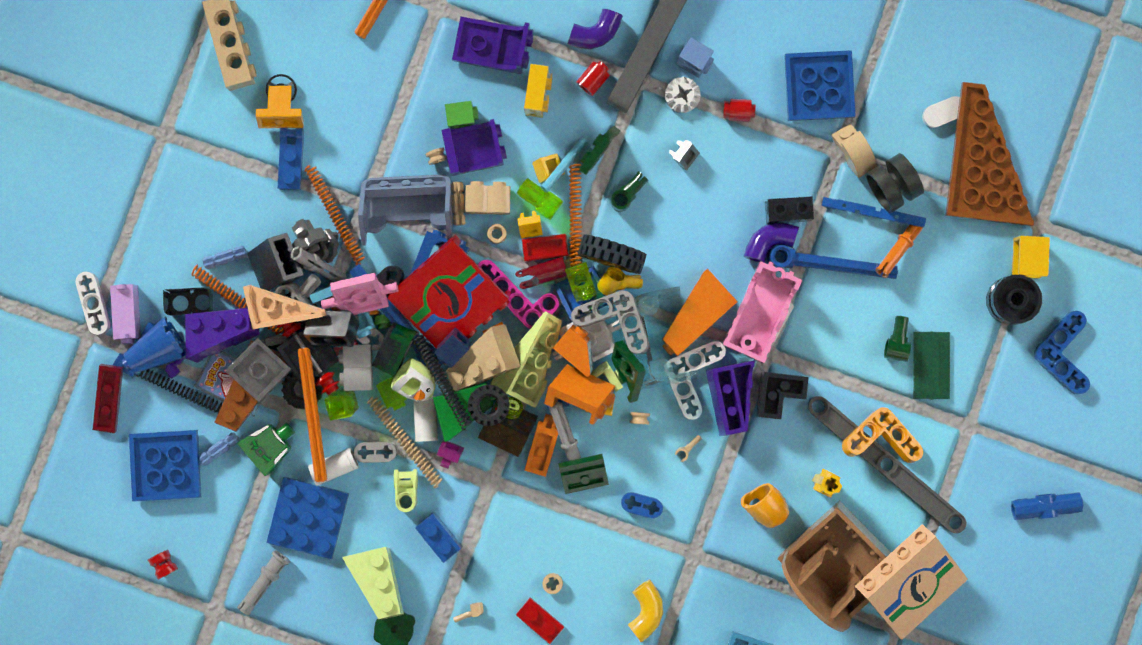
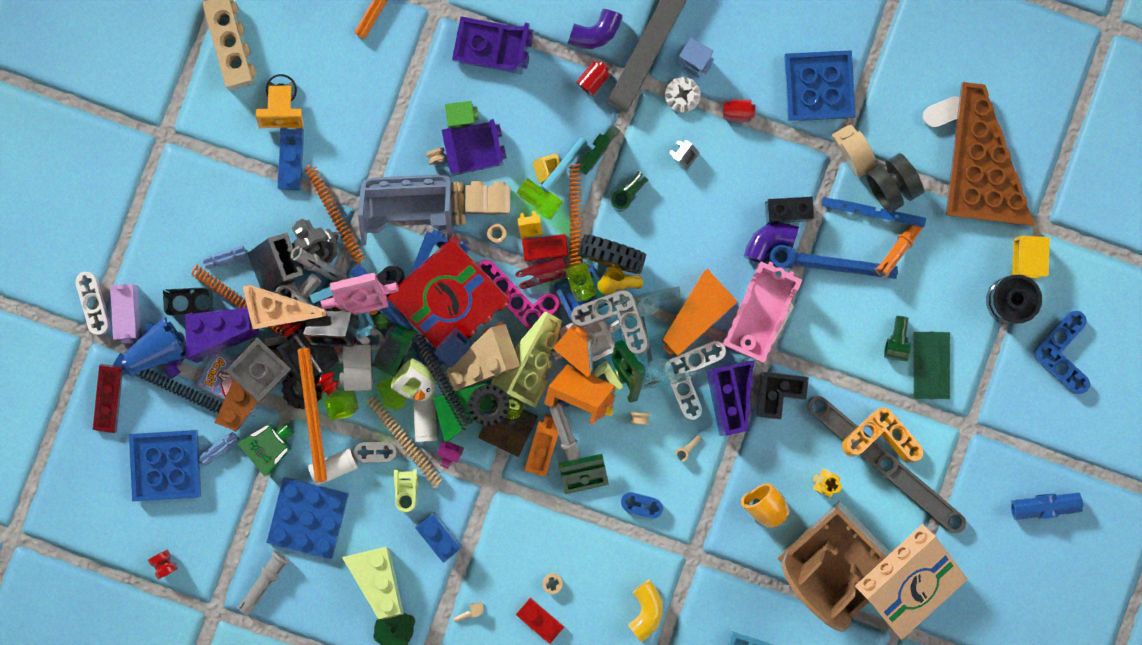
yellow piece [524,64,553,118] -> none

